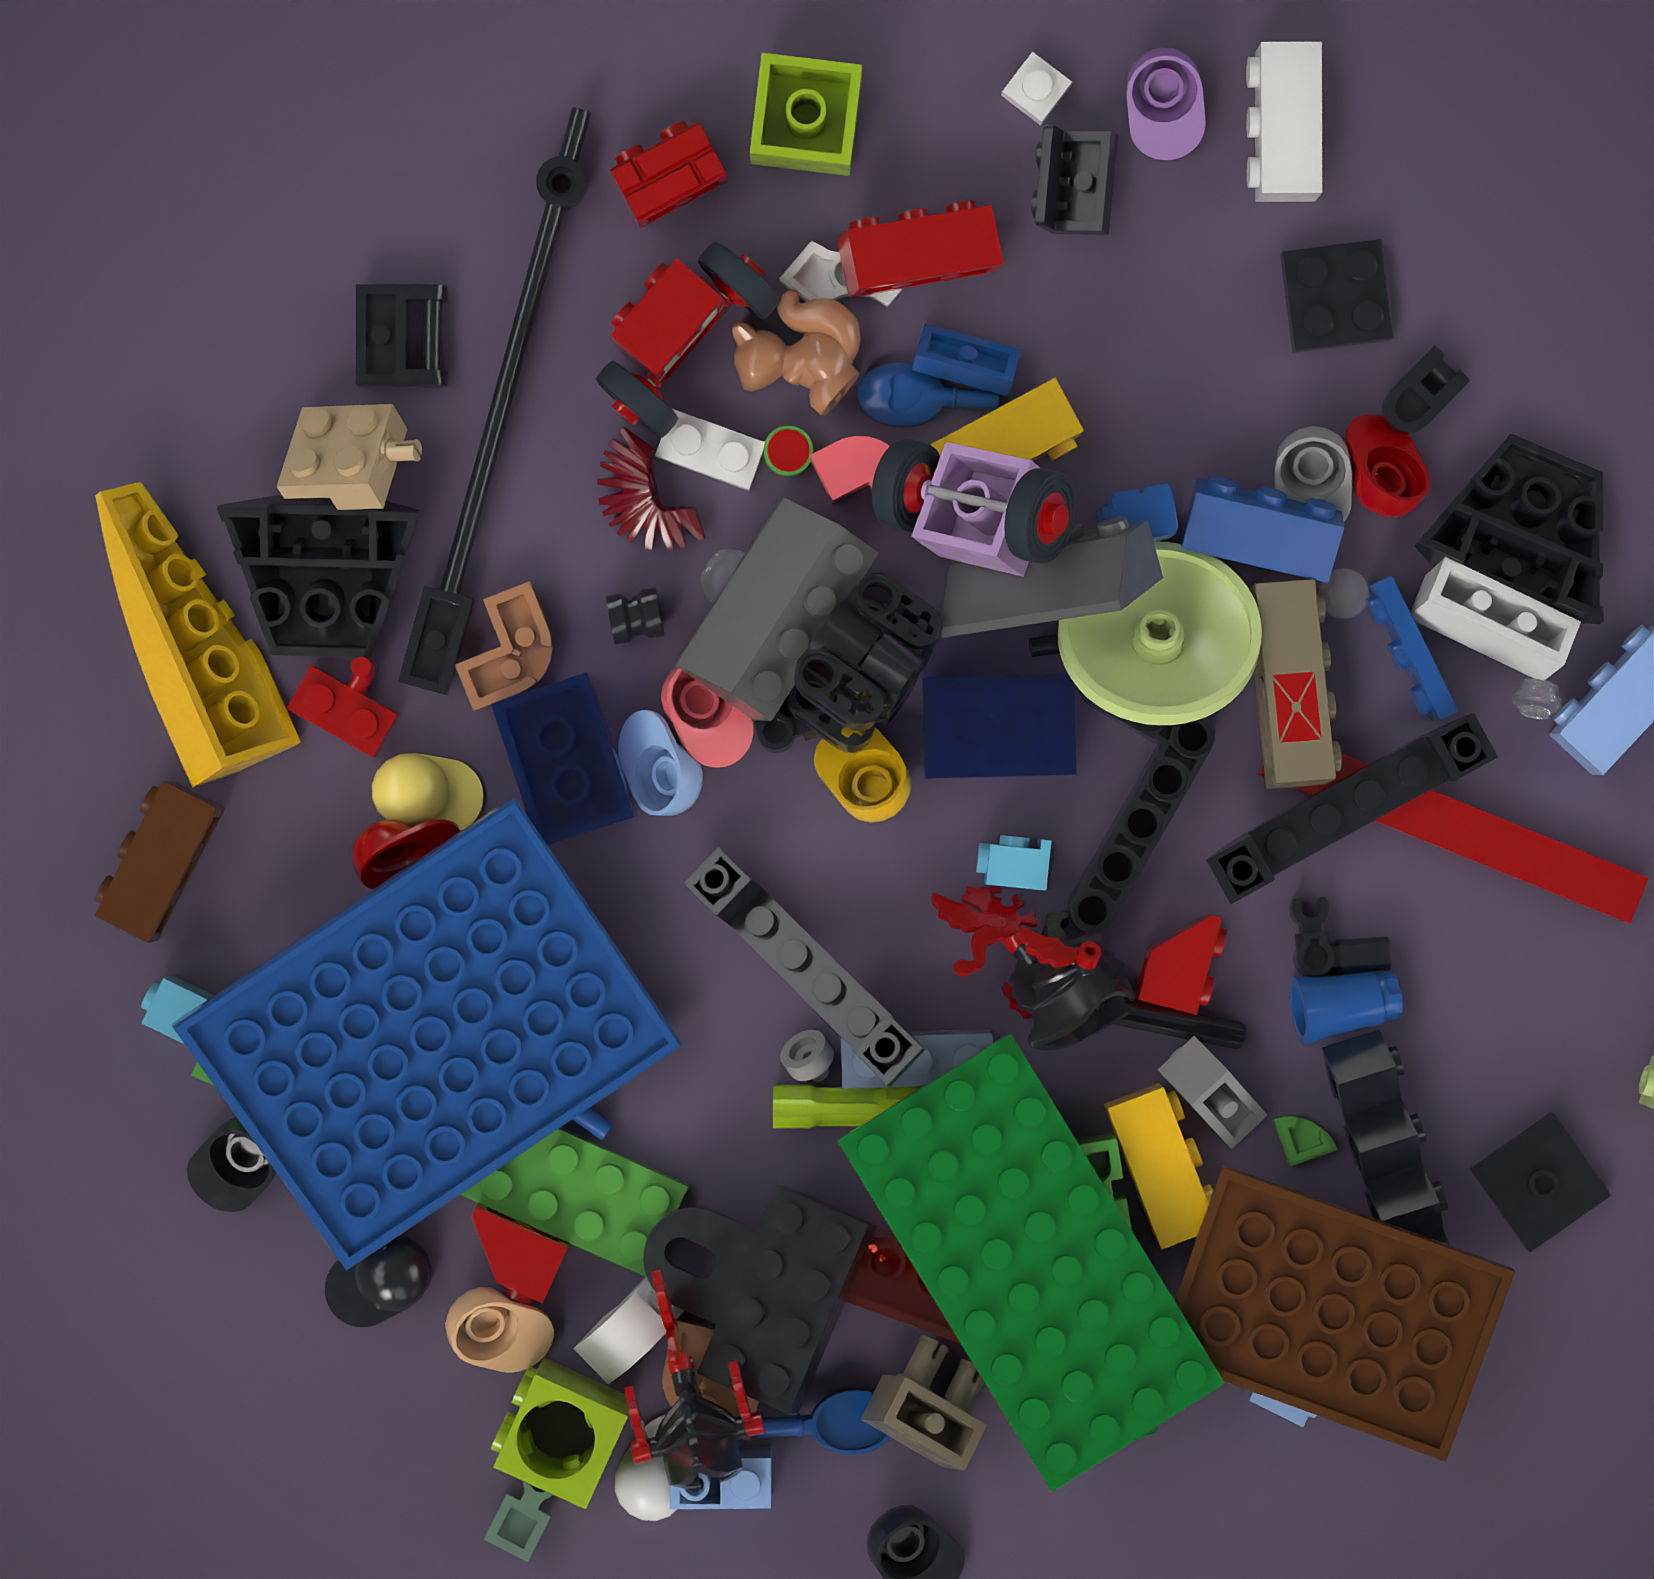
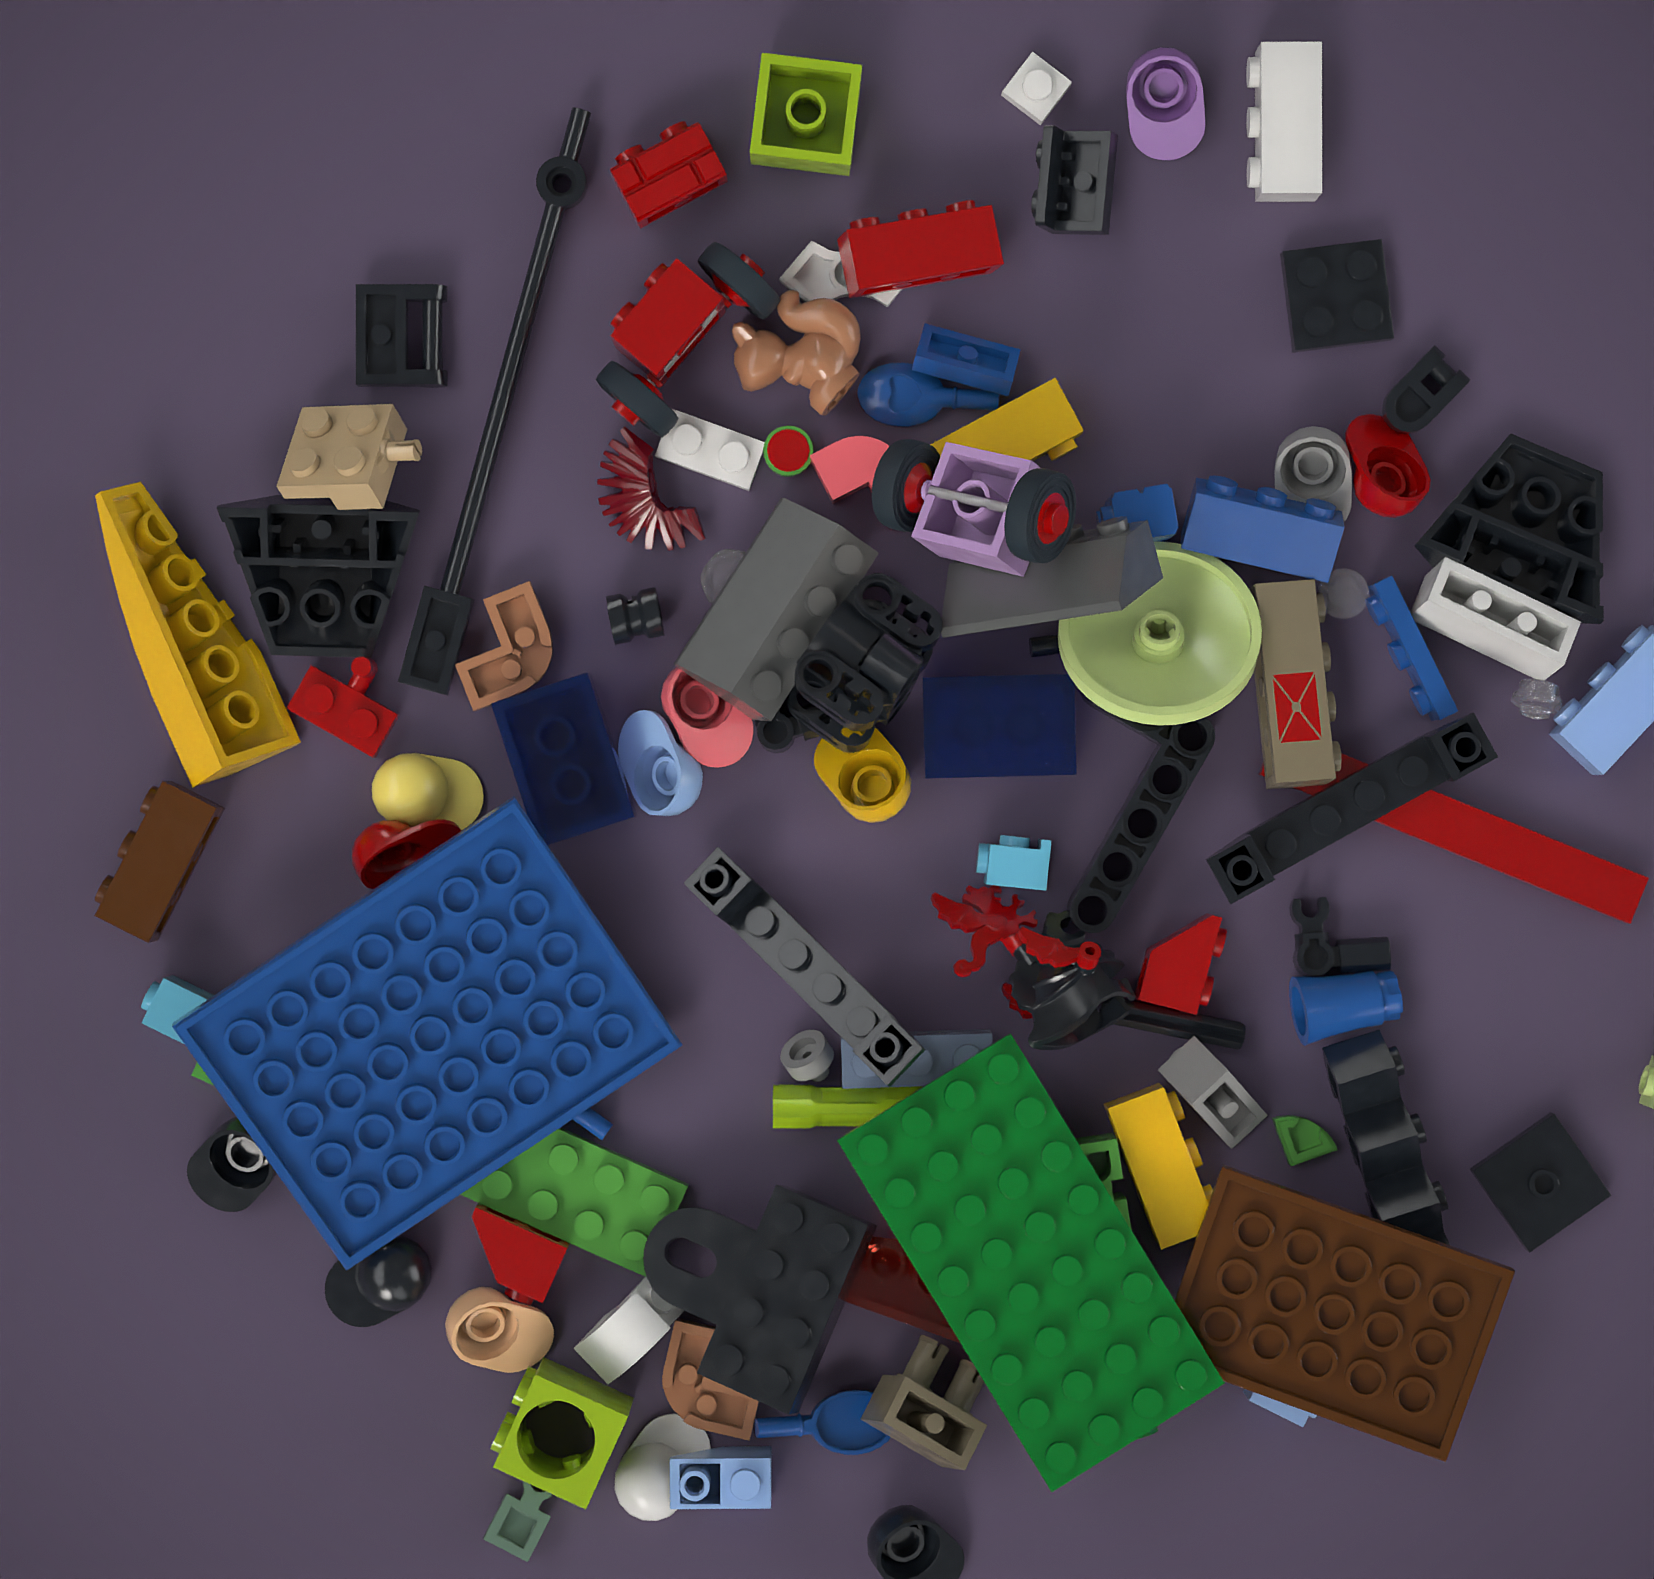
black helmet [624,1270,765,1489] -> none

